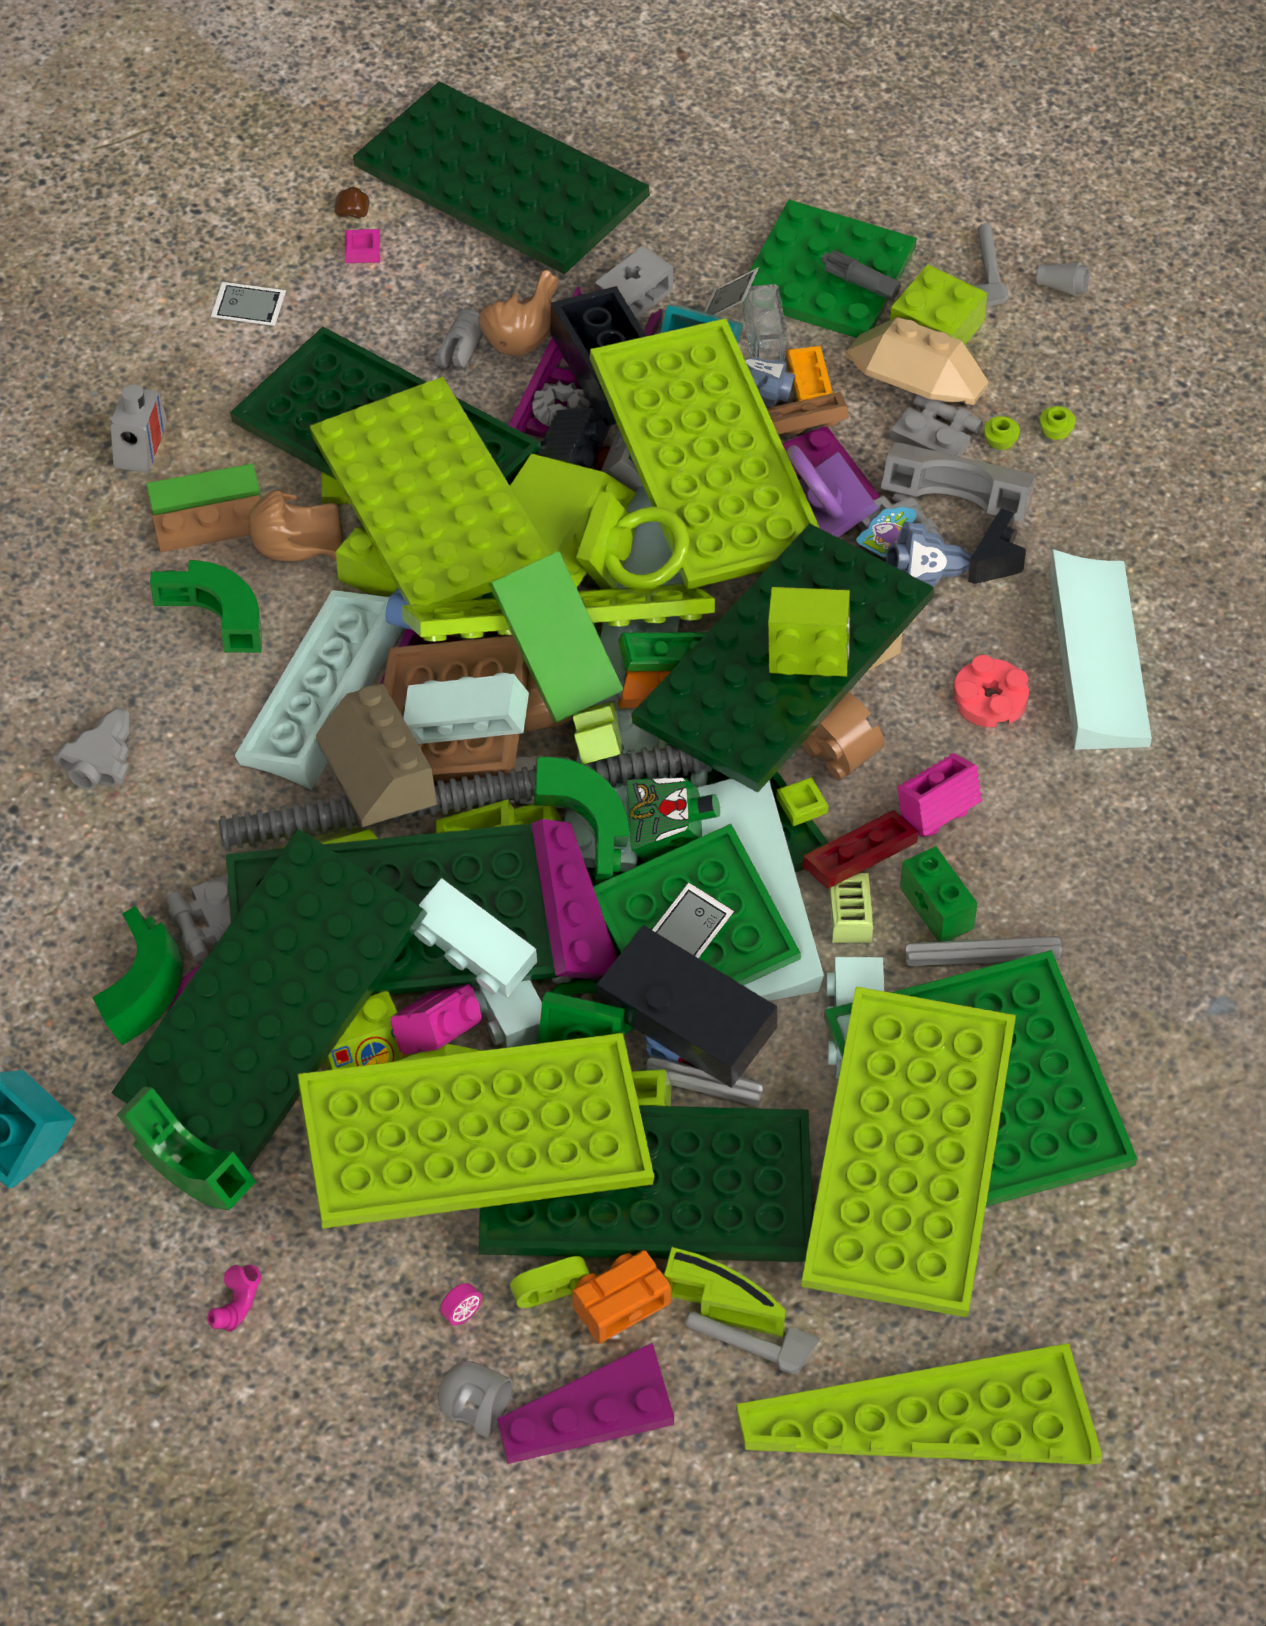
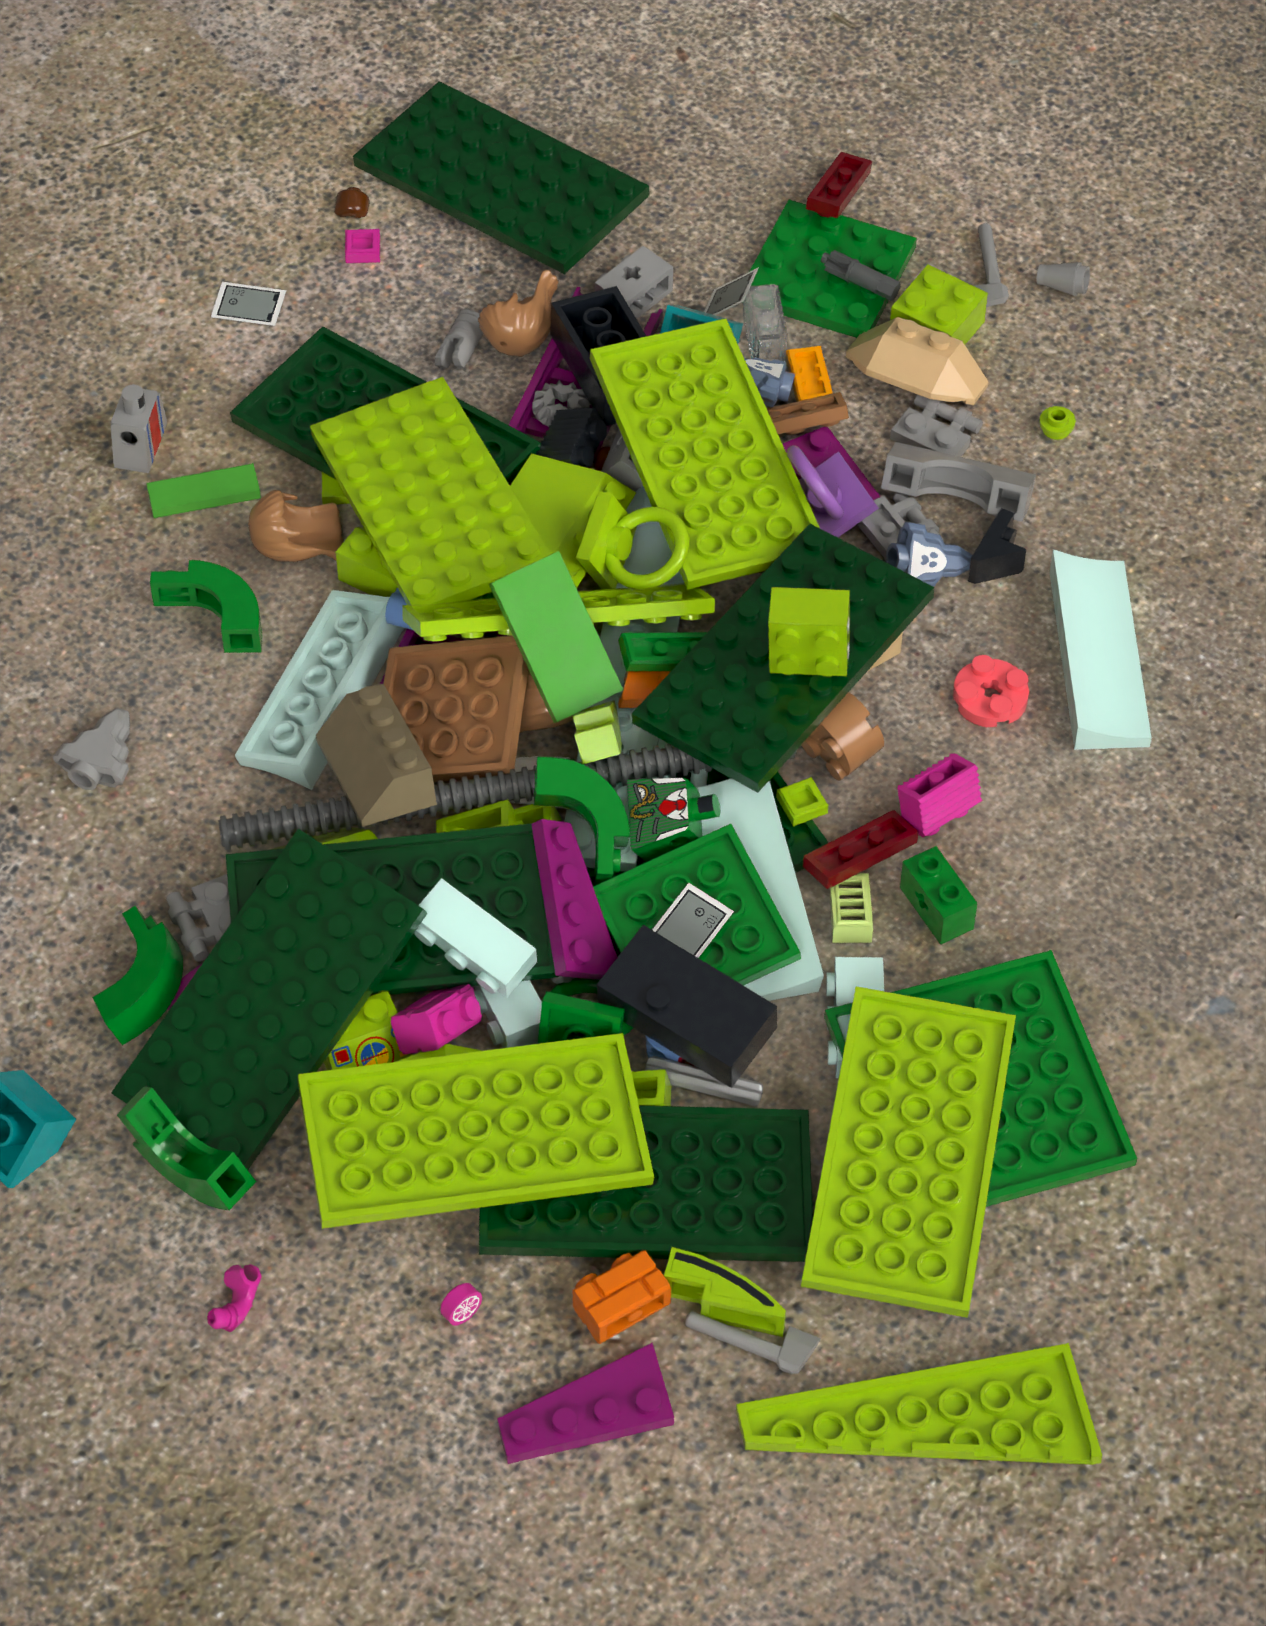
medium nougat plate [152,495,260,553] -> none
light aqua brick [403,673,529,744] -> none
light grey helmet [438,1361,513,1439] -> none
lime beam [510,1256,590,1308] -> none
sticker [856,507,917,558] -> none
light grey axle [905,936,1062,966] -> none
lime plate [984,416,1020,450] -> none
none -> dark red plate [806,152,872,219]

